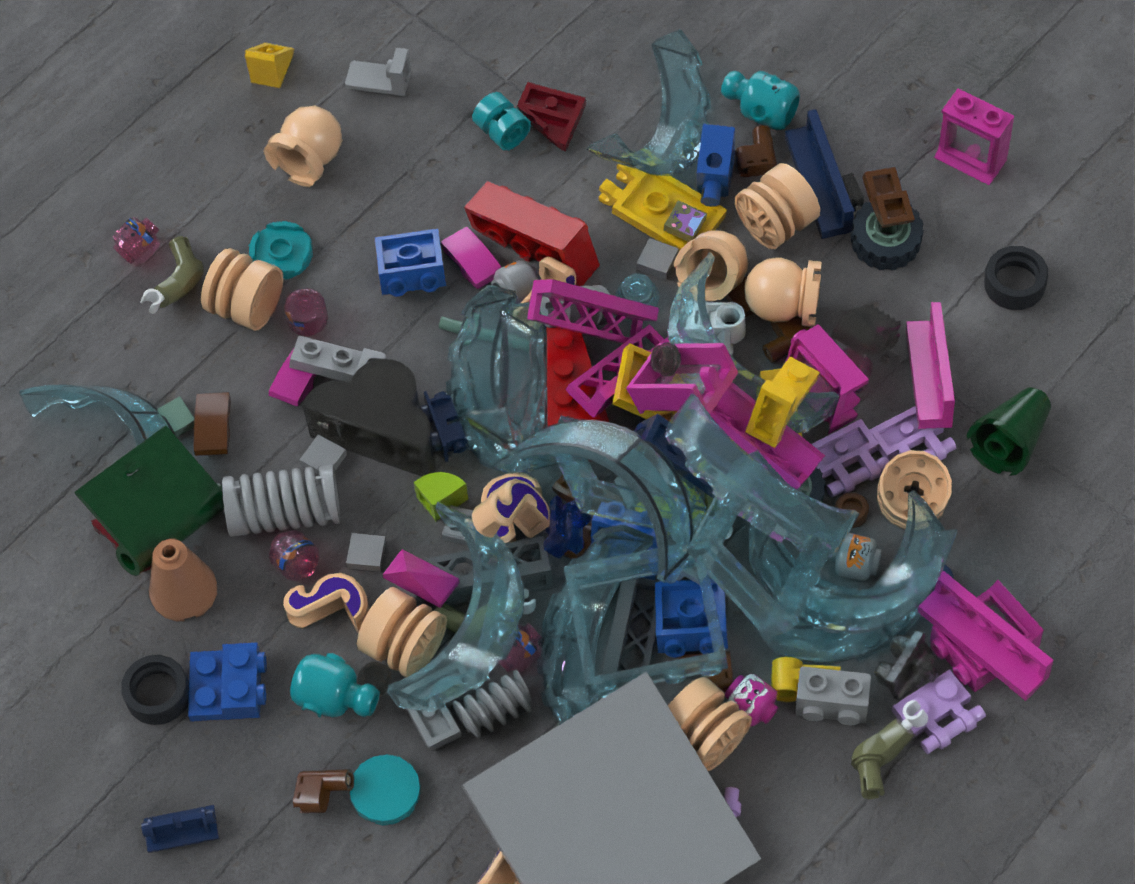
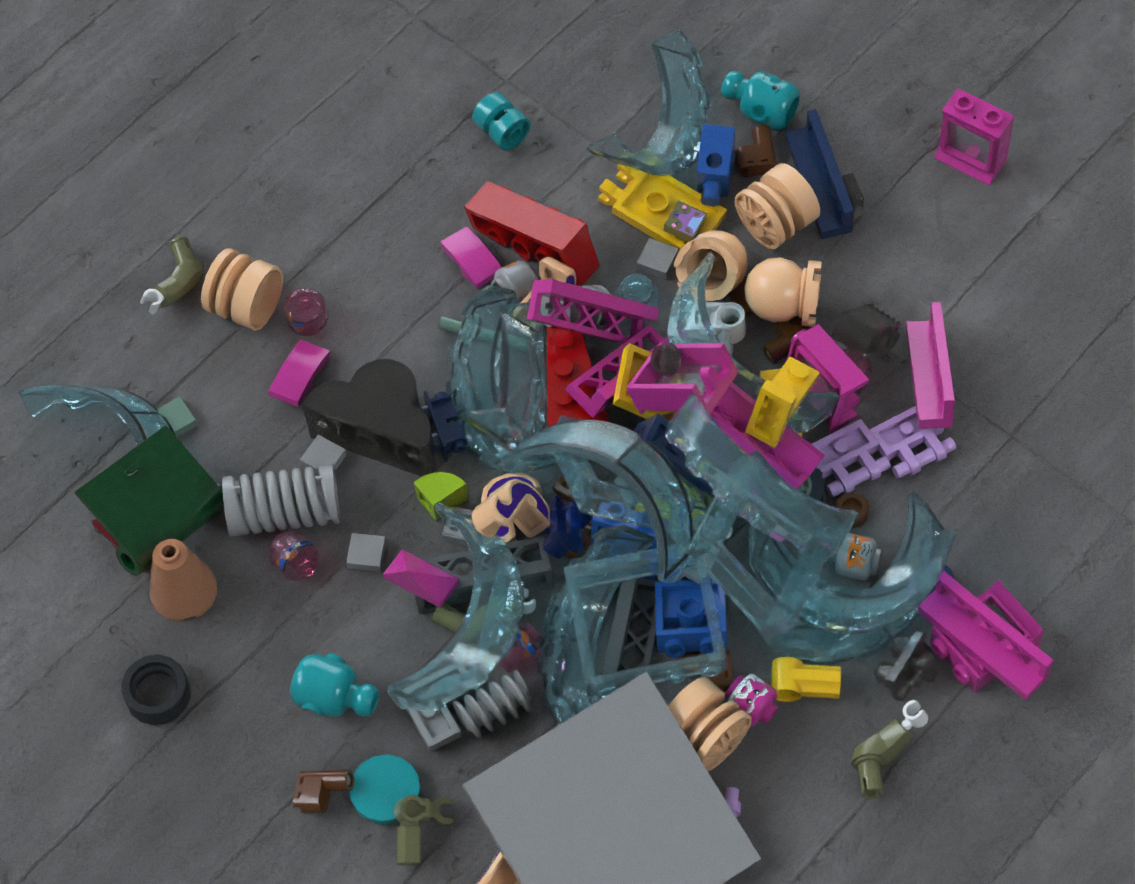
clear pink head [113,217,160,264] -> none
dark blue hinge [141,805,219,853] -> none
blue plate [188,643,267,721] -> none
reddish brown slope [194,392,231,456] -> none
yellow slope [245,43,294,88] -> none
teal tile [249,221,313,280] -> none
light nougat tile [264,106,342,187] -> none
light nougat animal [284,573,370,633] -> none
light grey plate [289,336,386,393] -> none
light grey bracket [345,48,412,96] -> none
light nougat wheel [357,587,447,679] -> none
clear smoke plate [357,662,393,696] -> none
blue plate [375,229,446,297] -> none
dark red wing [517,82,586,152] -> none
light grey bracket [795,666,871,725] -> none
black wheel [850,202,924,271] -> none
reddish brown slope [862,167,915,228] -> none
light nougat wheel [877,450,952,530] -> none
lavender plate [892,669,986,754] -> none
dark green cone [966,387,1051,476] -> none
black tyre [984,246,1048,310] -> none
none -> olive bar [394,795,453,866]

